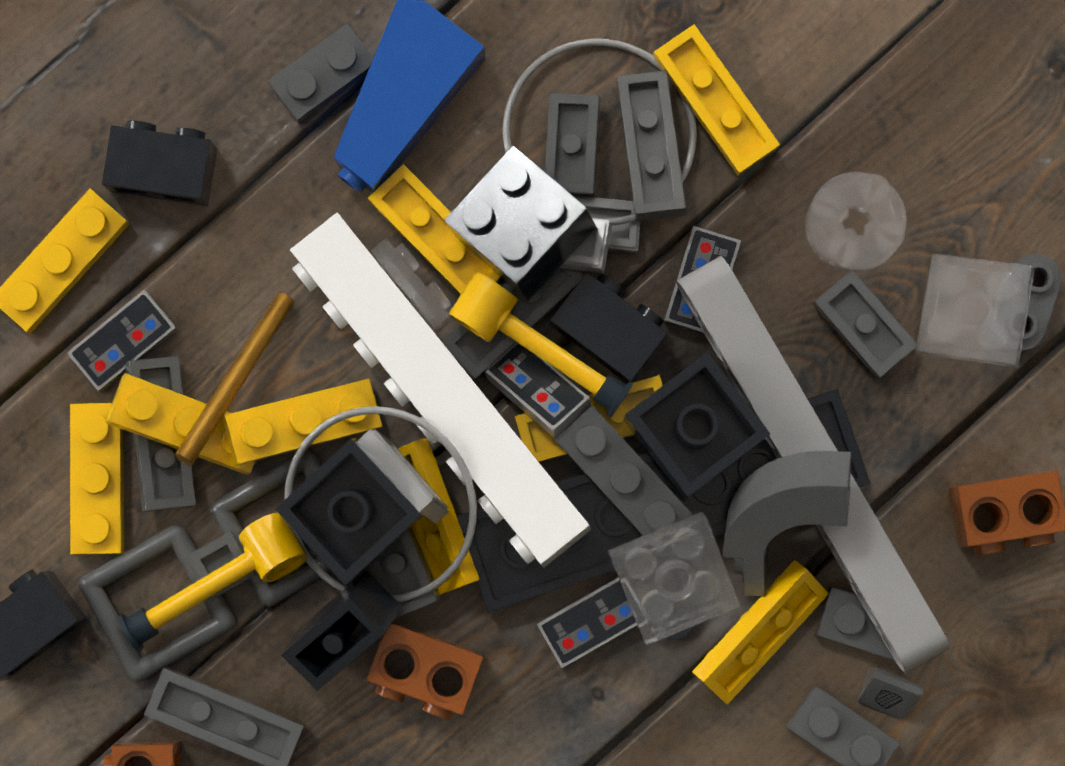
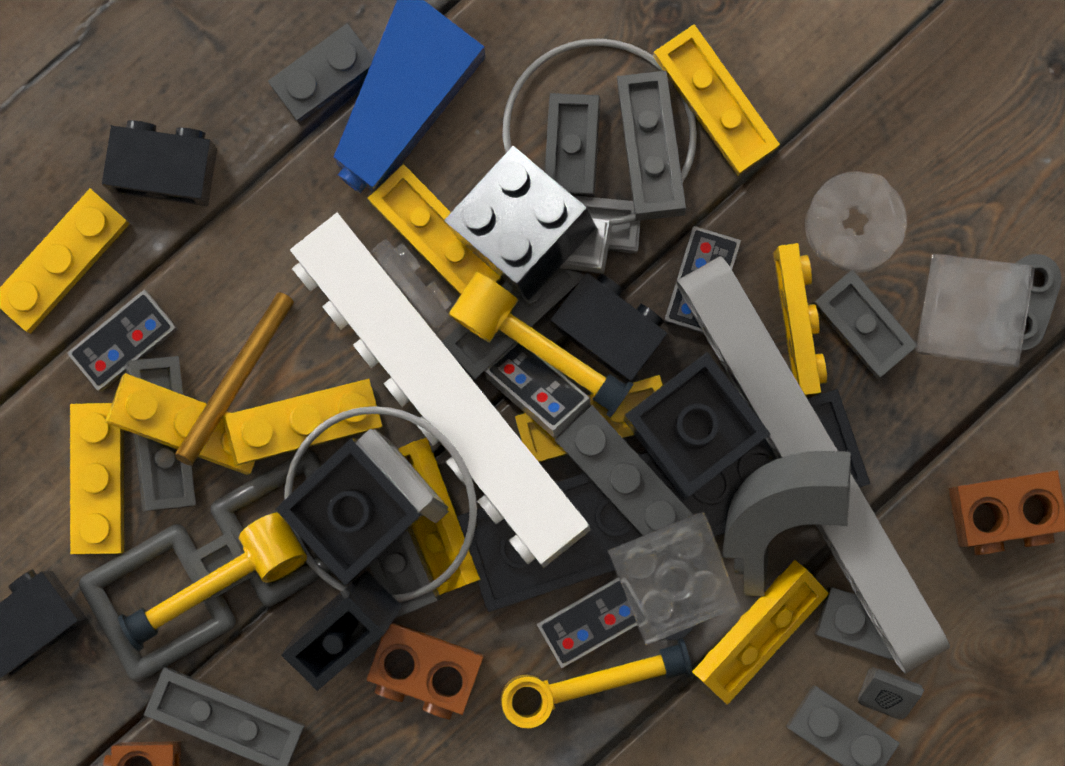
none -> yellow piece [501,638,693,728]
none -> yellow plate [773,243,827,397]

